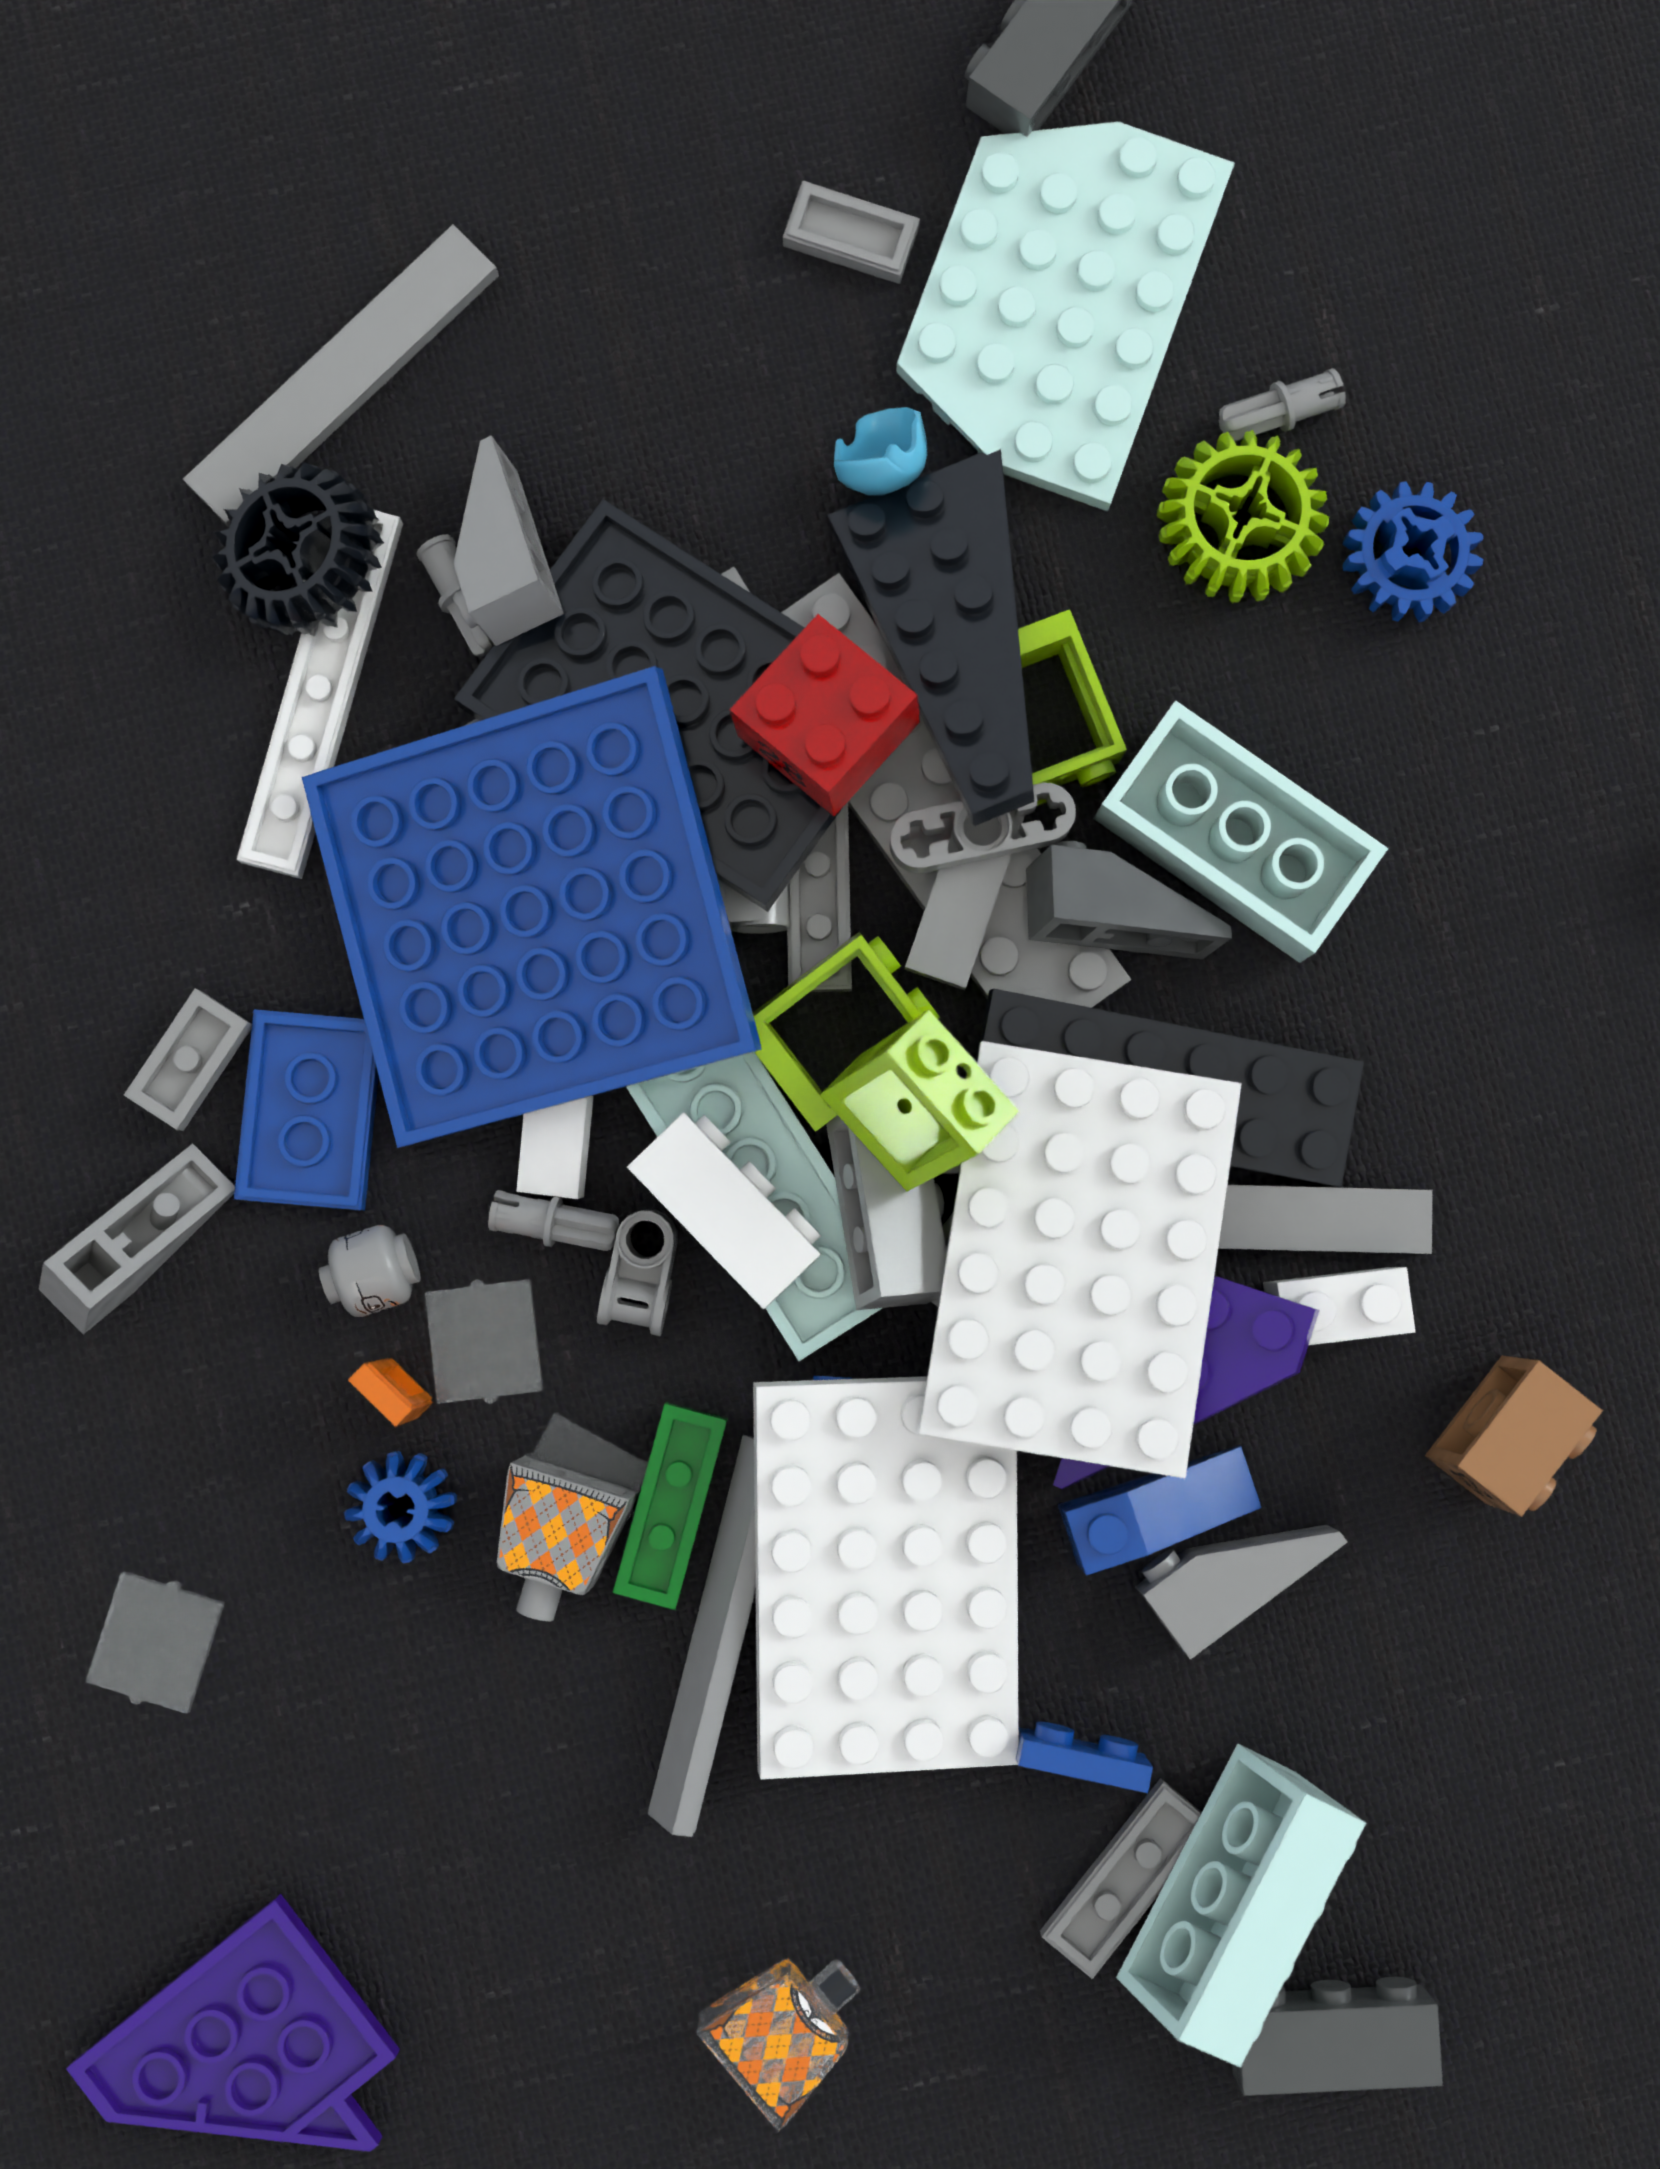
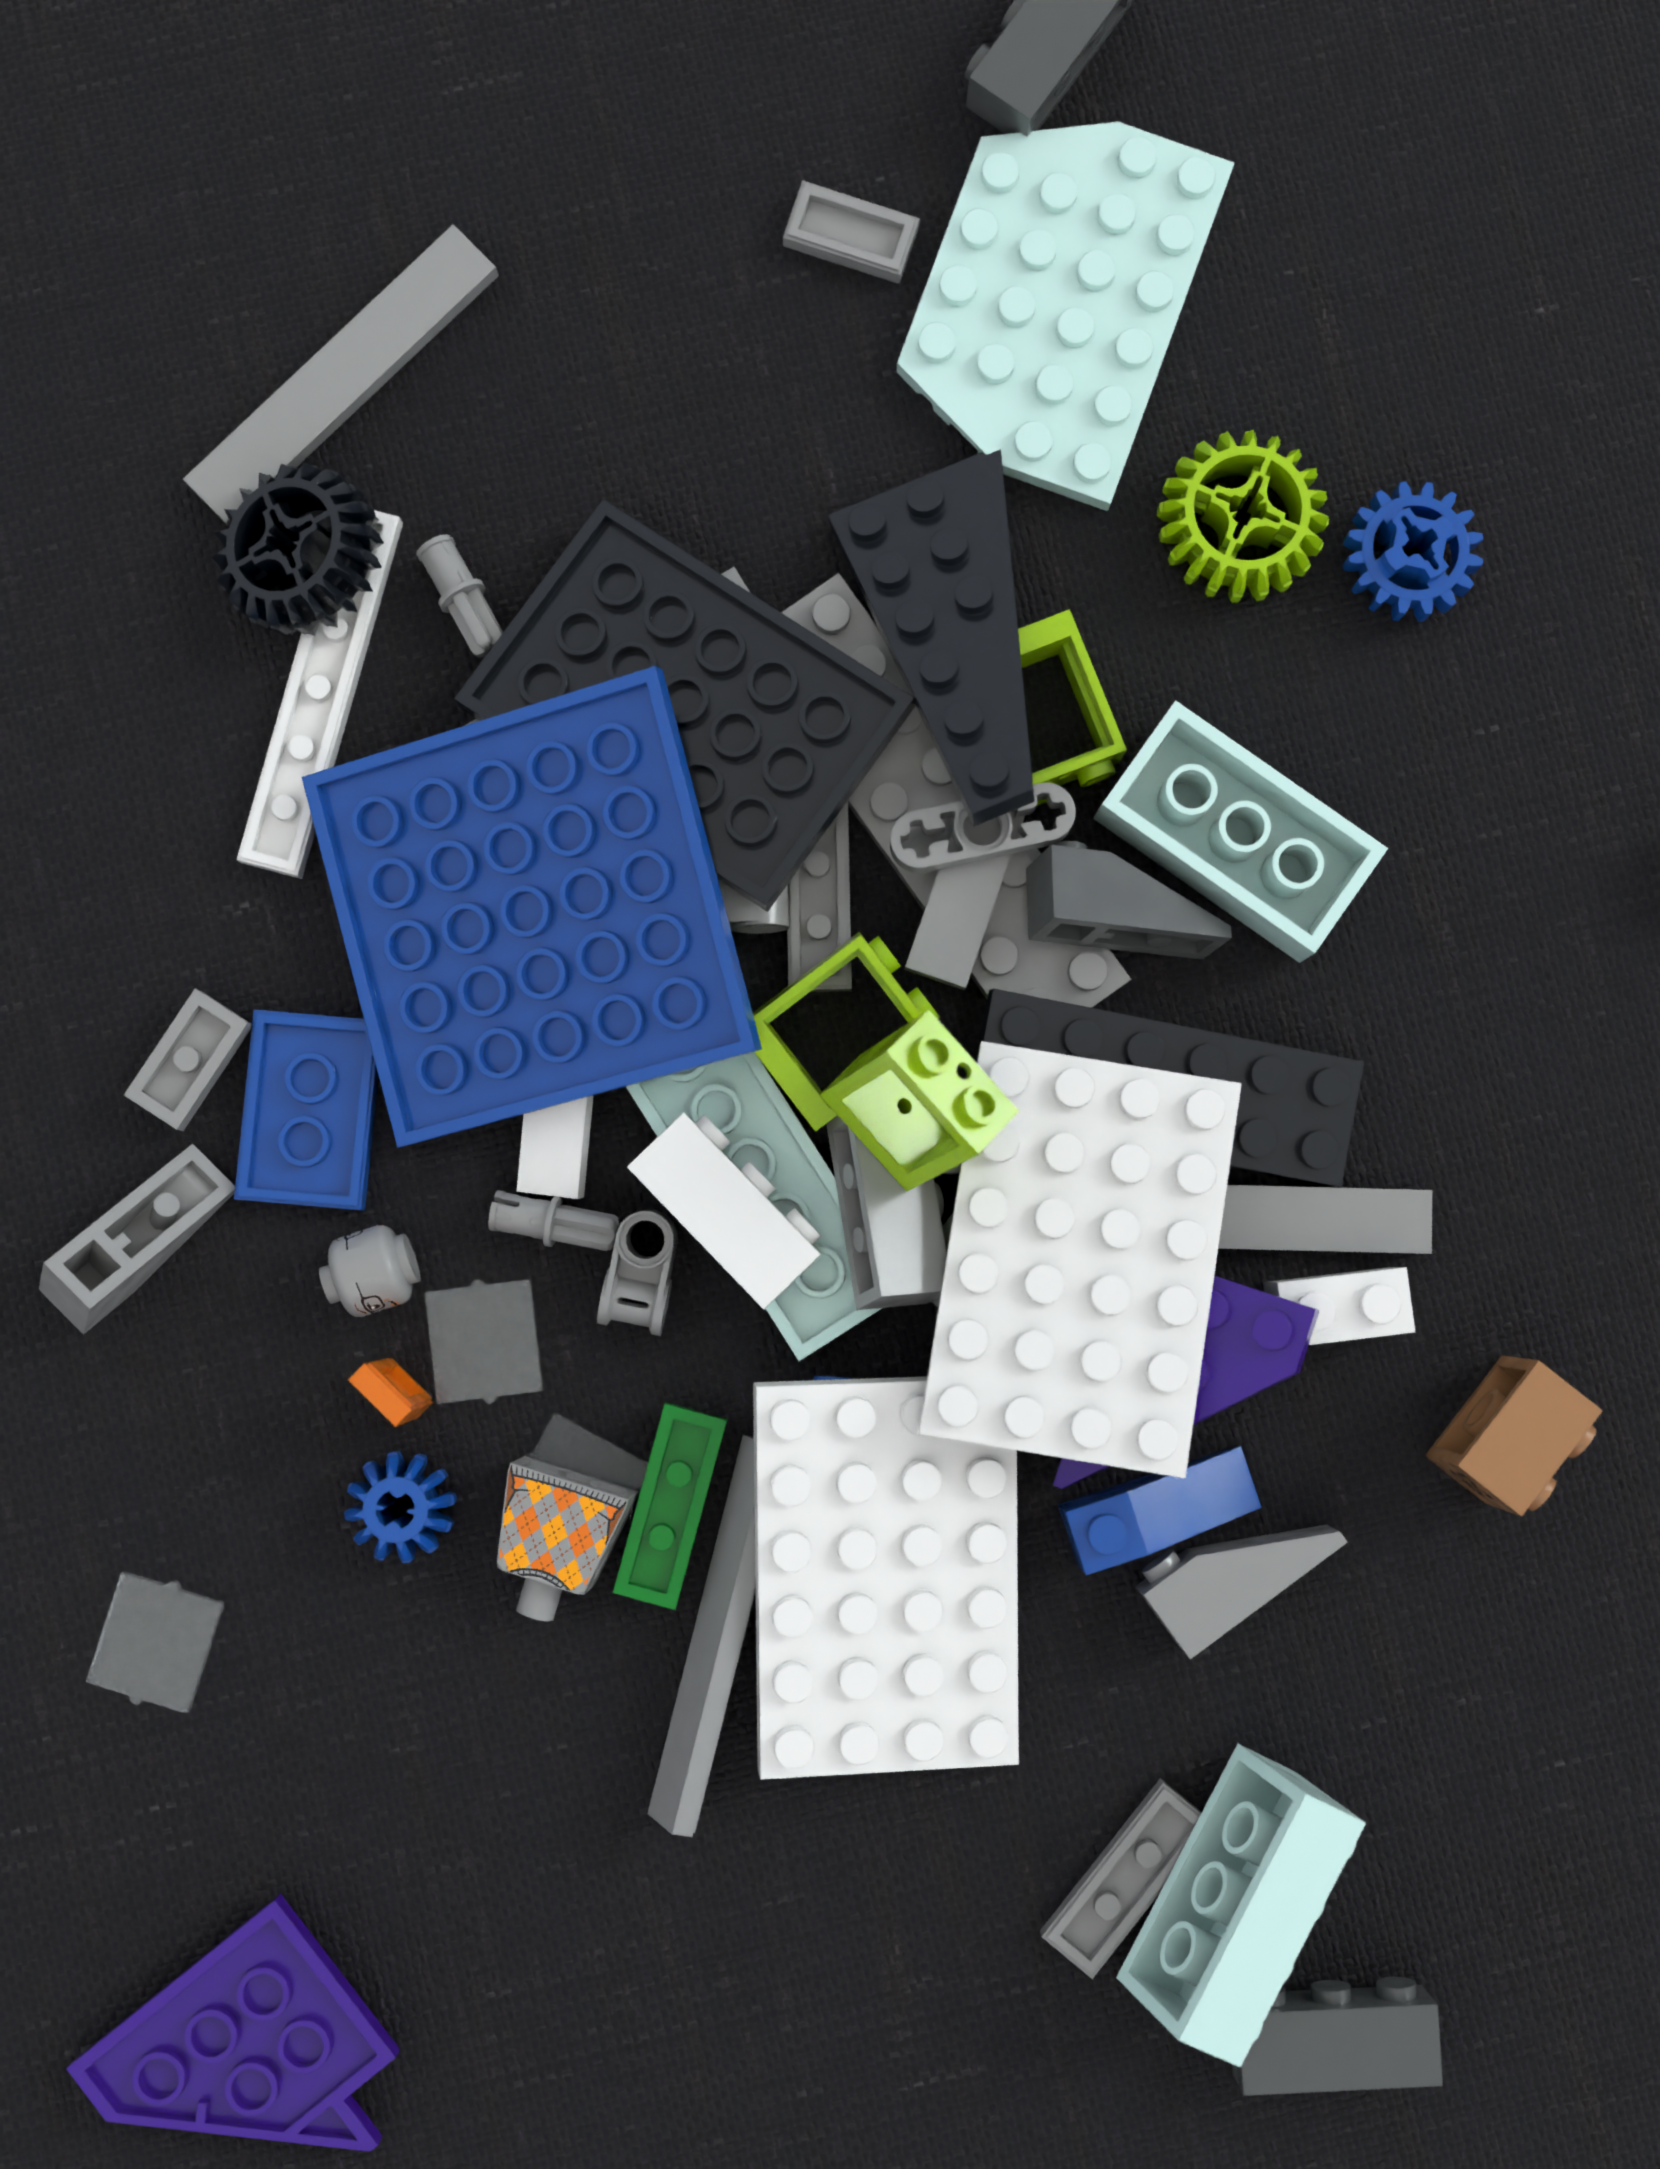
light grey slope [453,436,564,646] -> none
torso [696,1958,861,2132] -> none
red brick [729,614,920,816] -> none
medium azure hair [834,407,927,496] -> none
blue plate [1016,1722,1153,1793] -> none
light grey axle [1219,368,1346,442] -> none

